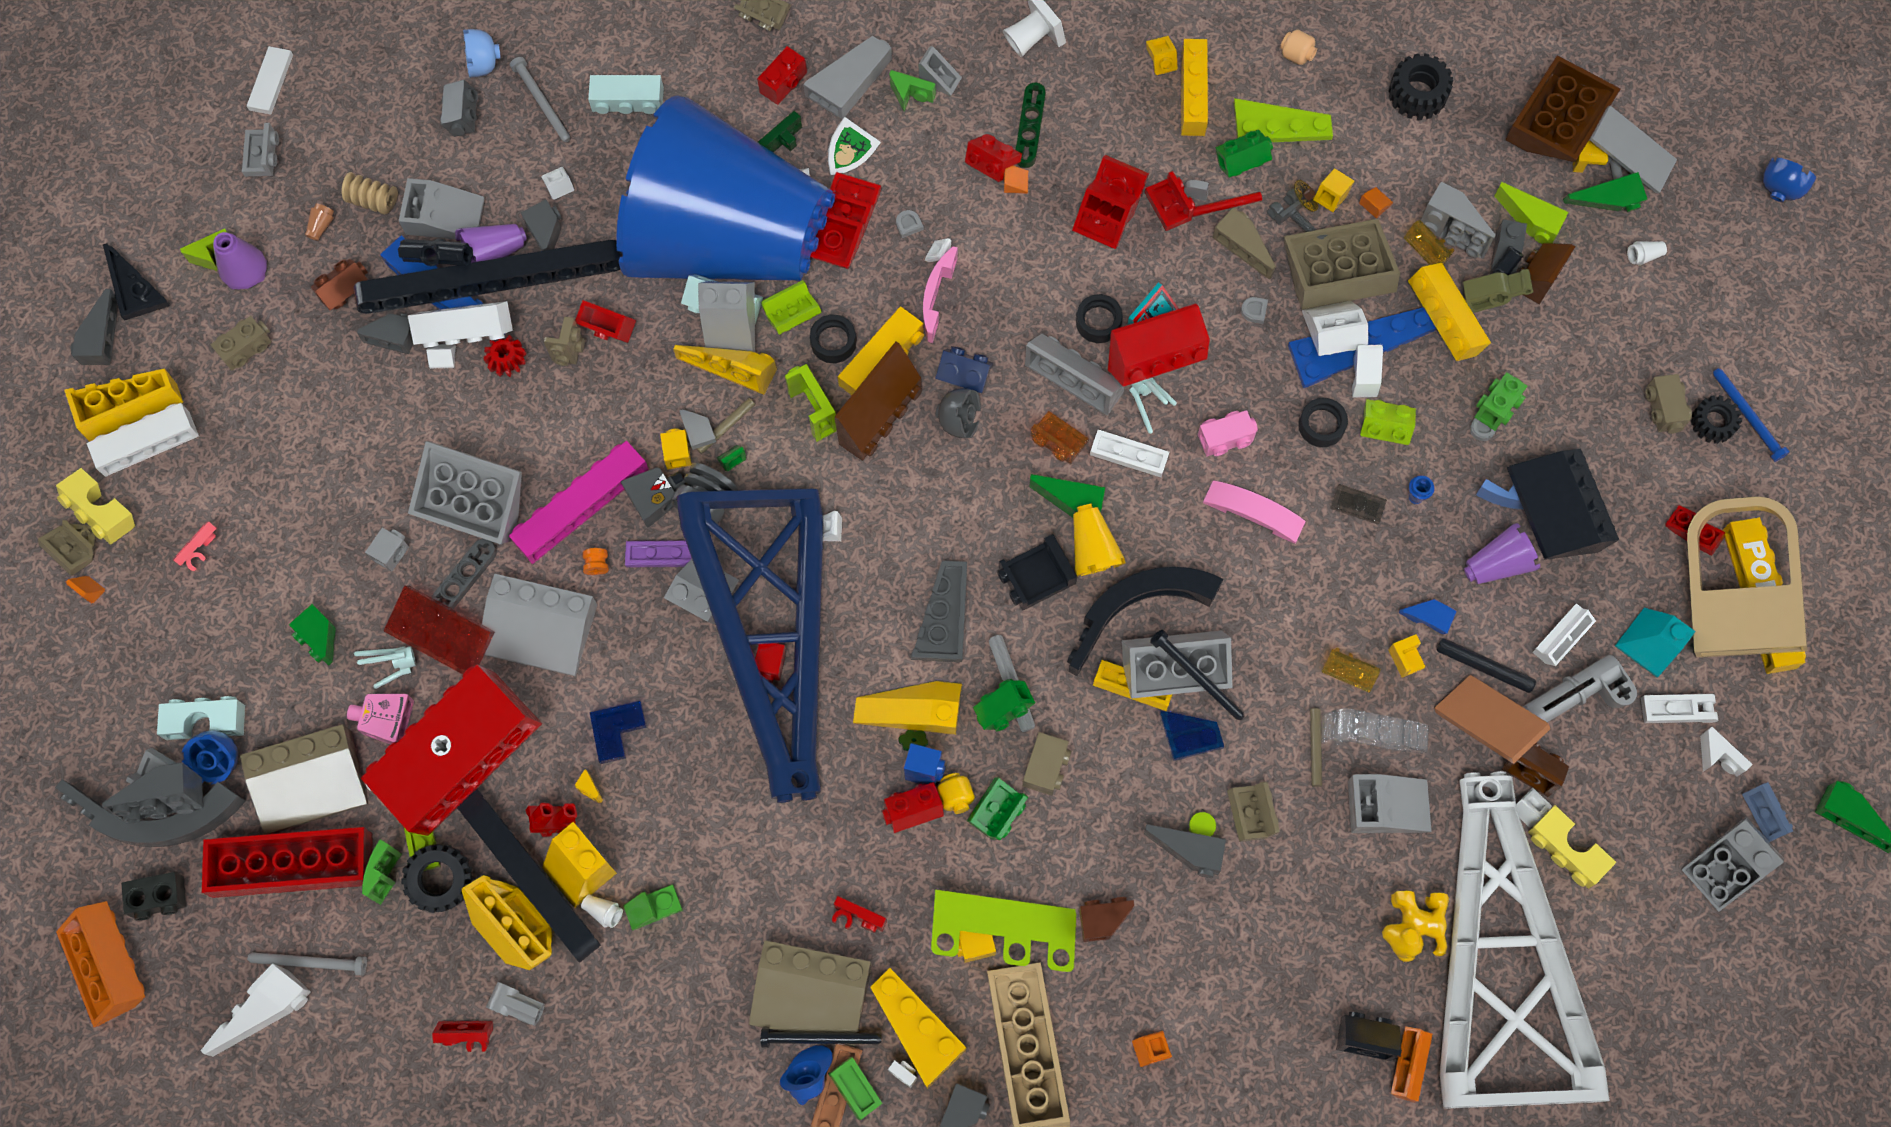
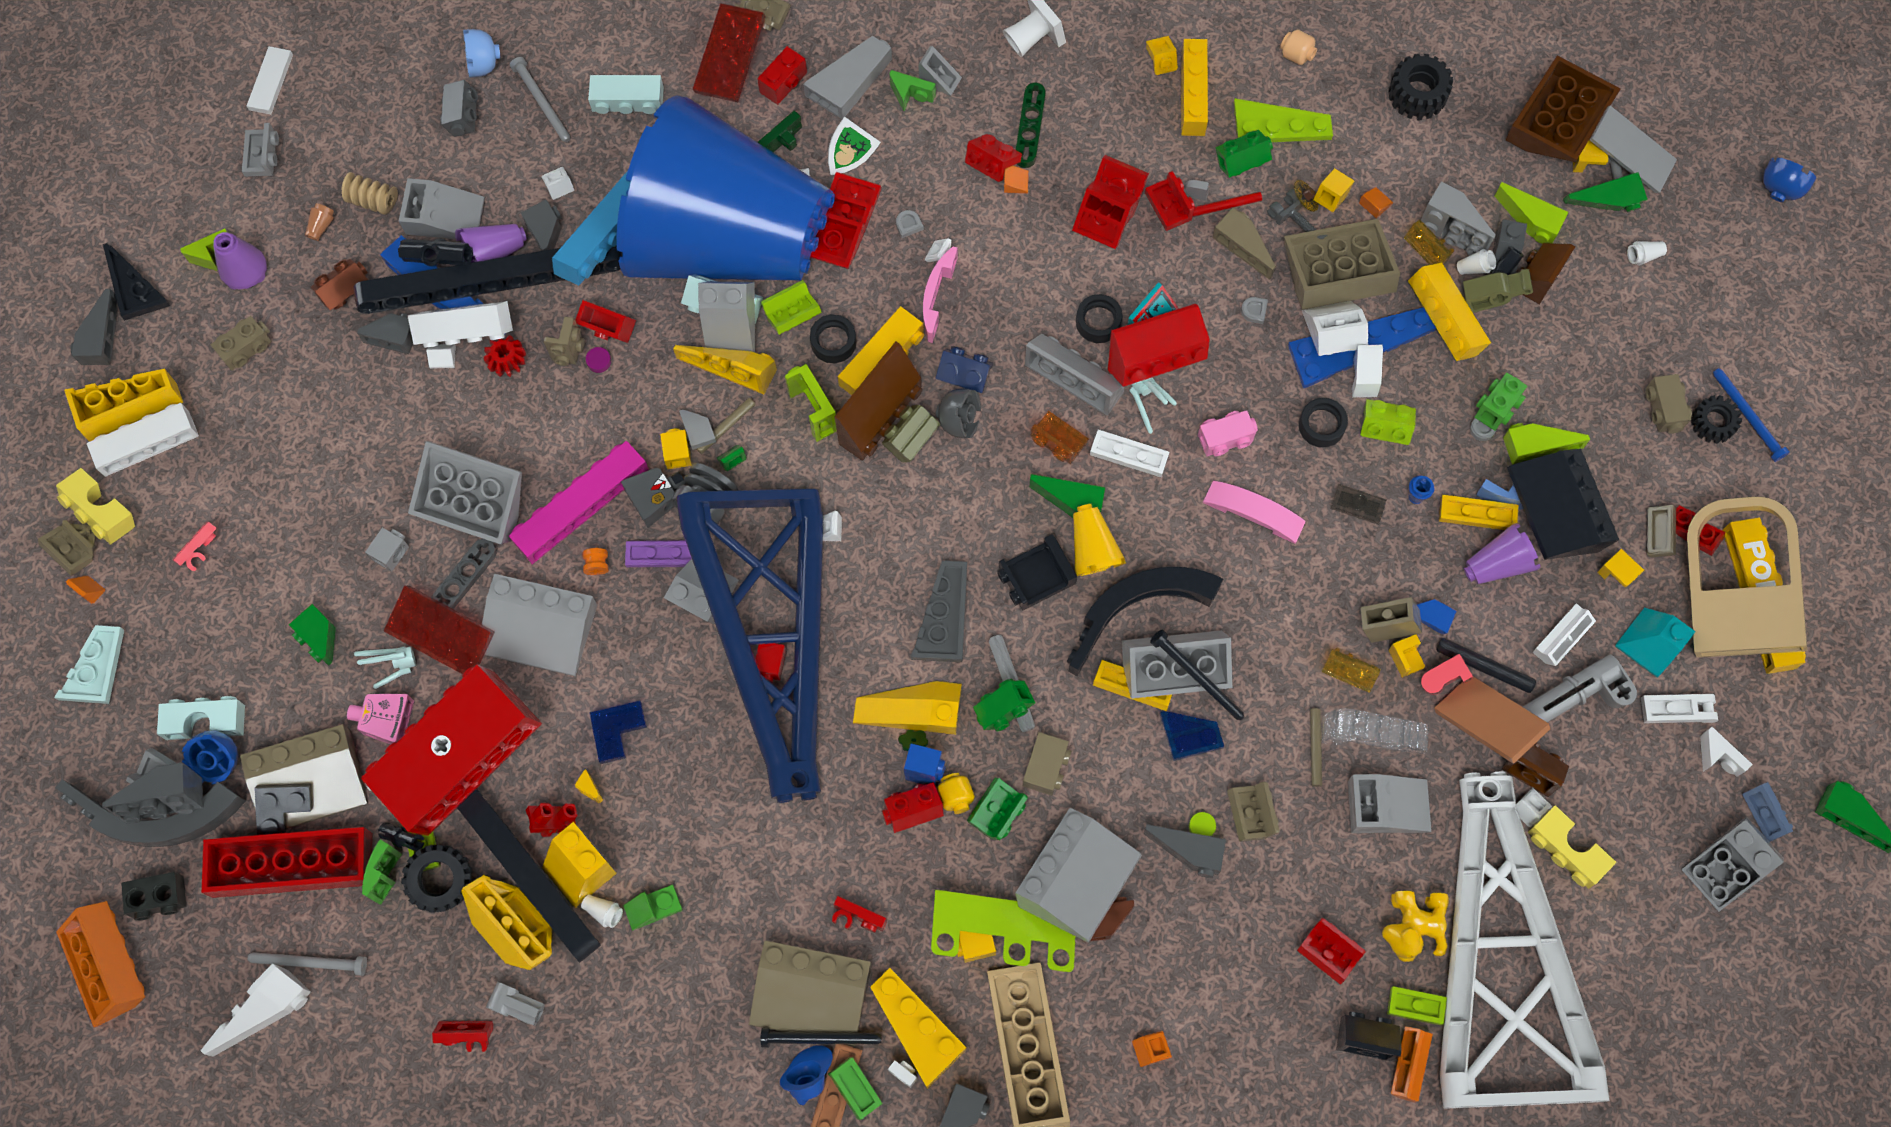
none -> light aqua wing [54,625,124,704]
none -> plate [254,784,312,835]
none -> black pin [378,822,425,851]
none -> dark azure brick [552,171,631,286]
none -> magenta tile [586,347,611,373]
none -> clear red plate [692,3,766,103]
none -> olive brick [882,405,940,463]
none -> light grey slope [1015,808,1142,943]
none -> red bracket [1297,918,1366,985]
none -> dark tan brick [1361,597,1422,643]
none -> lime plate [1387,986,1447,1026]
none -> coral leg [1421,654,1473,695]
none -> yellow plate [1439,495,1519,530]
none -> white cone [1457,249,1496,275]
none -> lime slope [1503,423,1590,465]
none -> yellow panel [1597,549,1644,587]
none -> dark tan tile [1647,505,1676,557]

